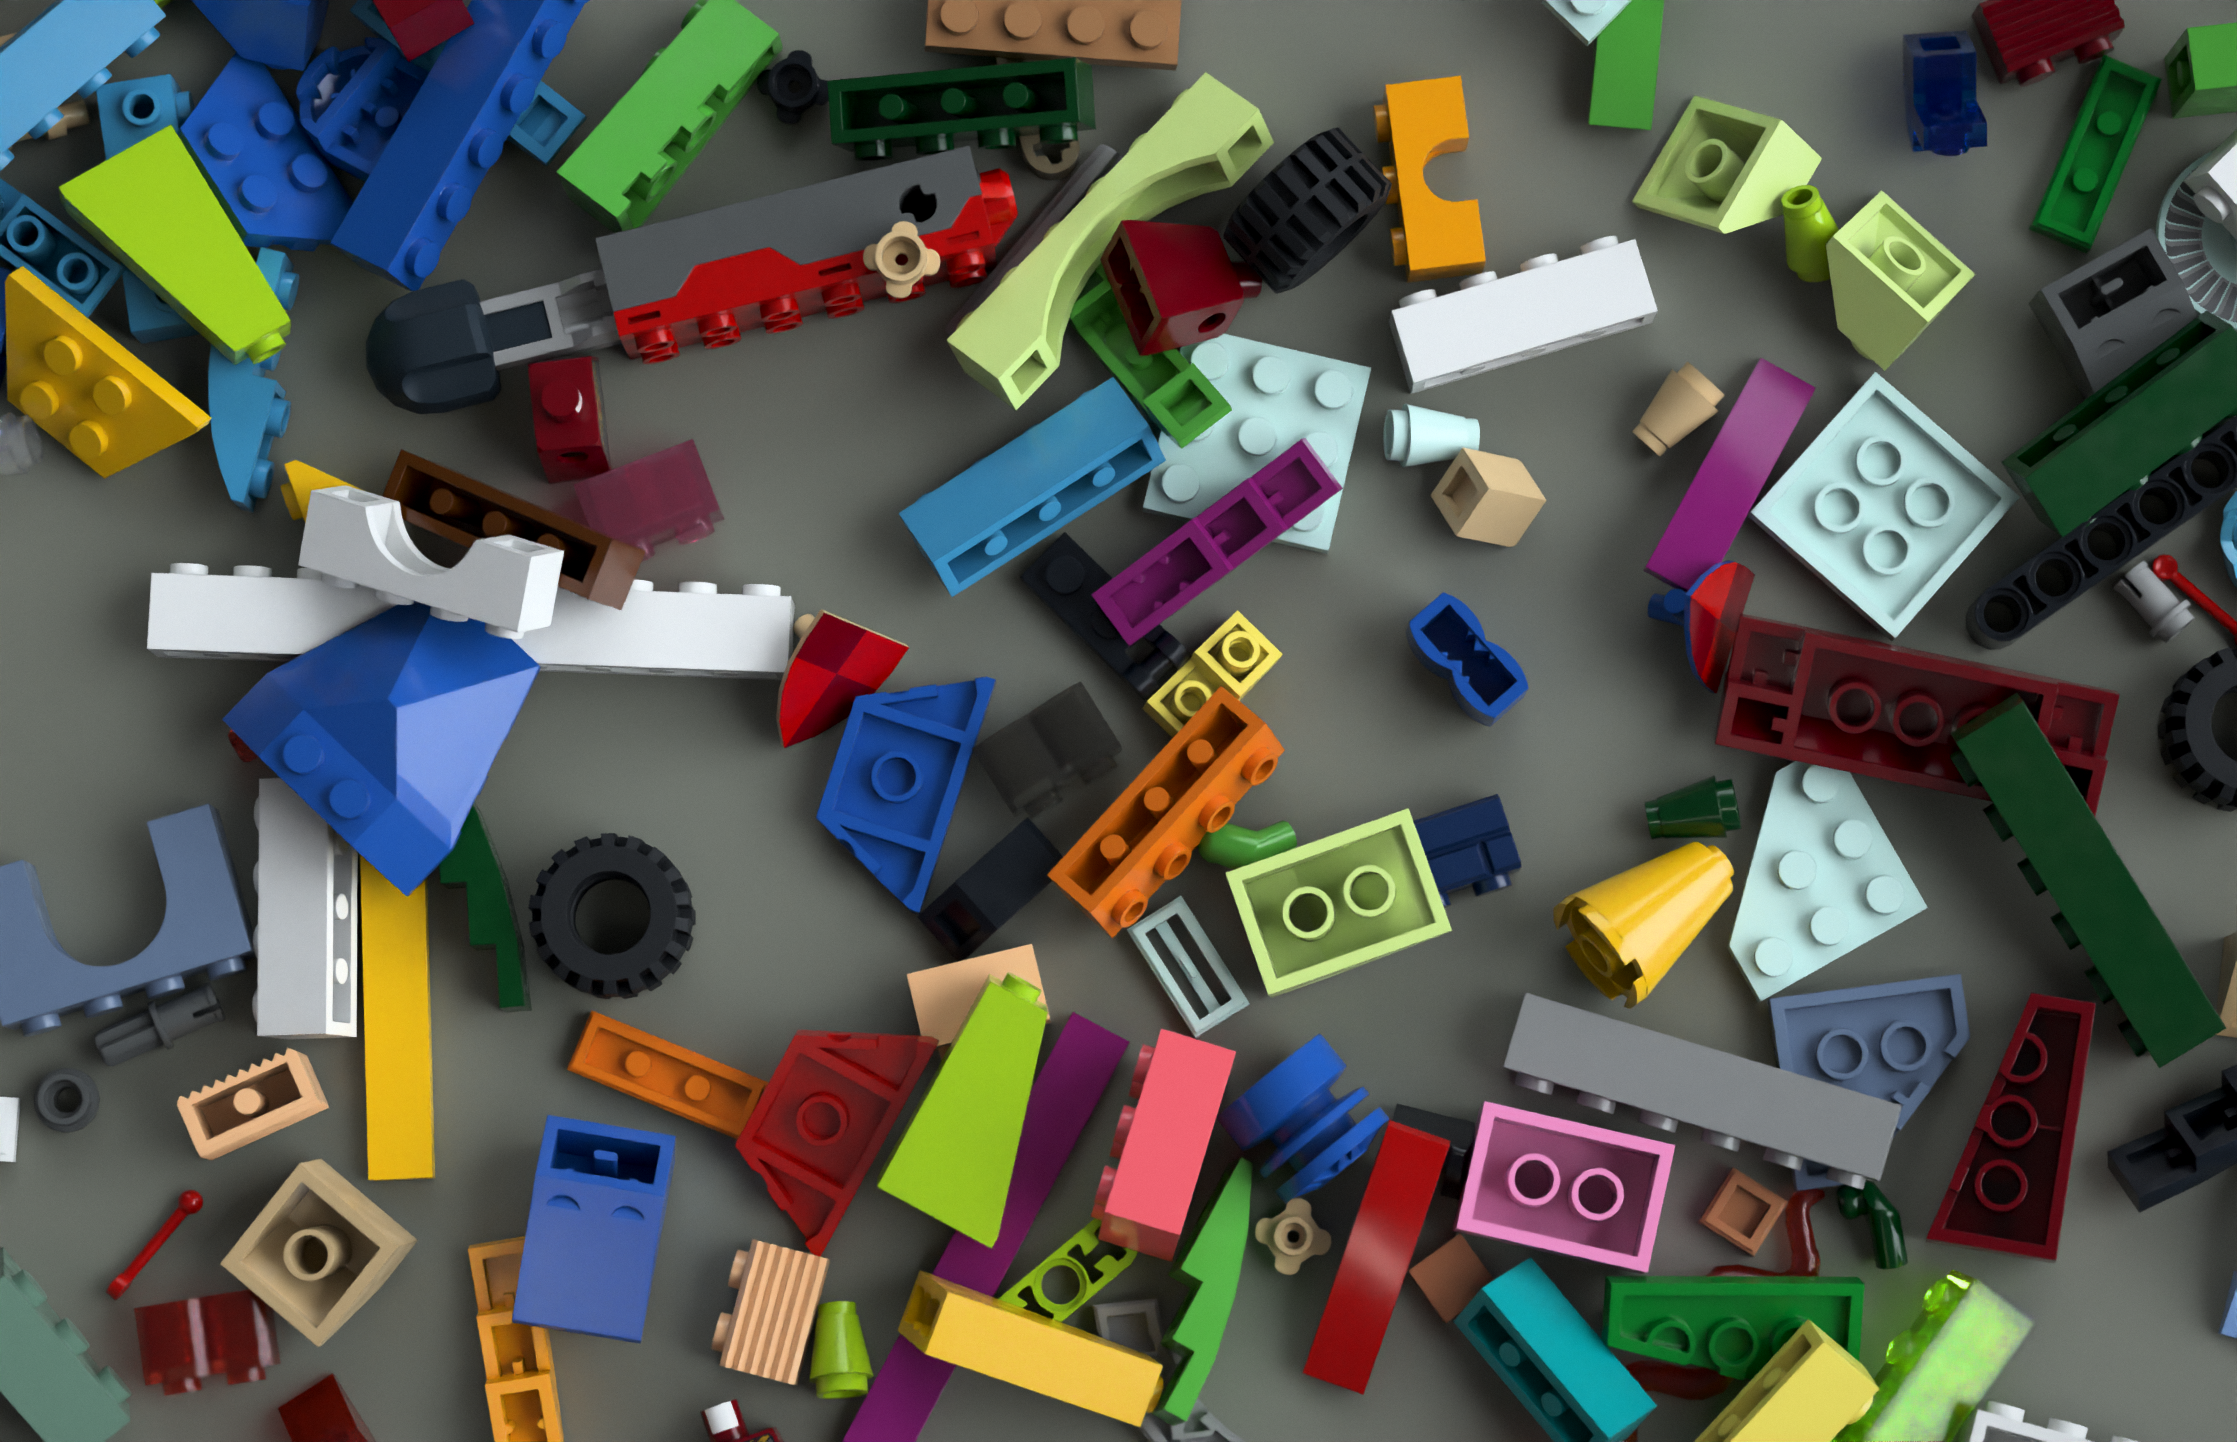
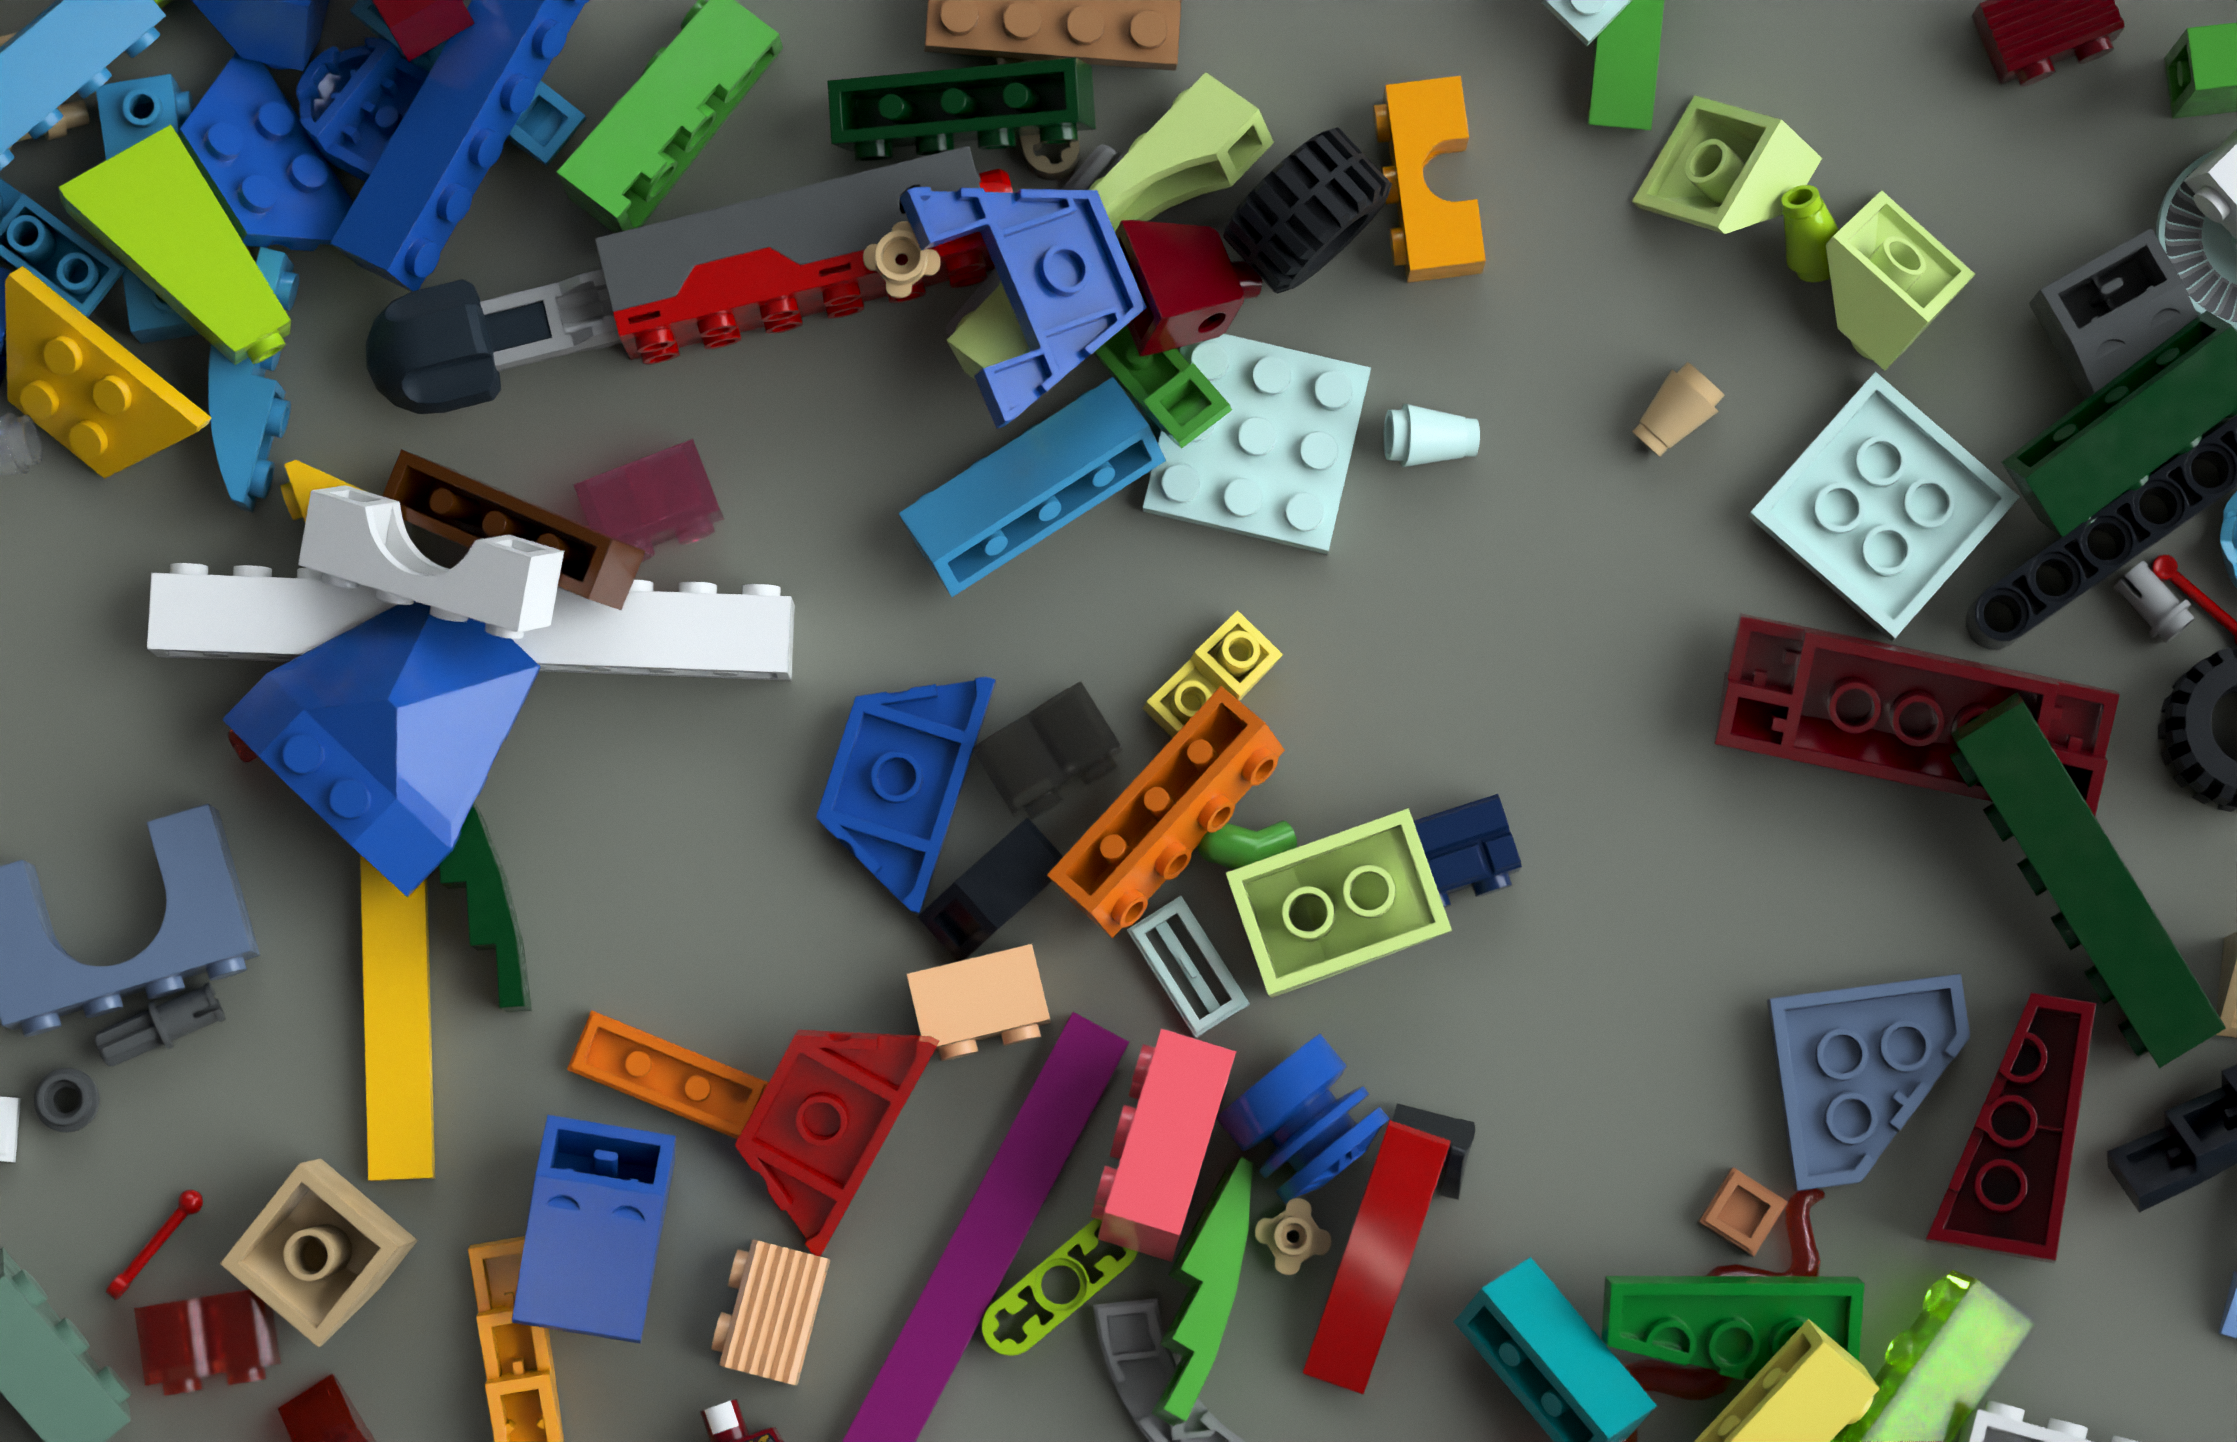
light nougat brick [177,1048,329,1161] -> none
white brick [252,778,358,1040] -> none
dark red torso [528,356,612,484] -> none
black tyre [528,833,696,999] -> none
black plate [757,50,829,125] -> none
shield [776,609,909,748] -> none
lime cone [809,1301,874,1399] -> none
lime slope [877,972,1048,1249] -> none
yellow slope [897,1270,1163,1427] -> none
black plate [1020,532,1192,701] -> none
magenta slope [1091,438,1343,646] -> none
white brick [1389,236,1658,394] -> none
blue brick [1406,593,1529,727] -> none
nougat tile [1407,1233,1494,1324] -> none
tan panel [1430,448,1547,547] -> none
bright pink brick [1452,1101,1675,1274] -> none
light grey brick [1503,992,1902,1190] -> none
yellow cone [1553,841,1734,1009] -> none
magenta slope [1643,358,1816,593] -> none
dark green cone [1645,775,1742,839] -> none
shield [1647,560,1755,694] -> none
light aqua plate [1727,761,1928,1003] -> none
dark green arm [1836,1180,1908,1269] -> none
clear blue brick [1903,30,1987,156] -> none
green tile [2029,55,2162,254] -> none
none -> wing [899,187,1147,429]

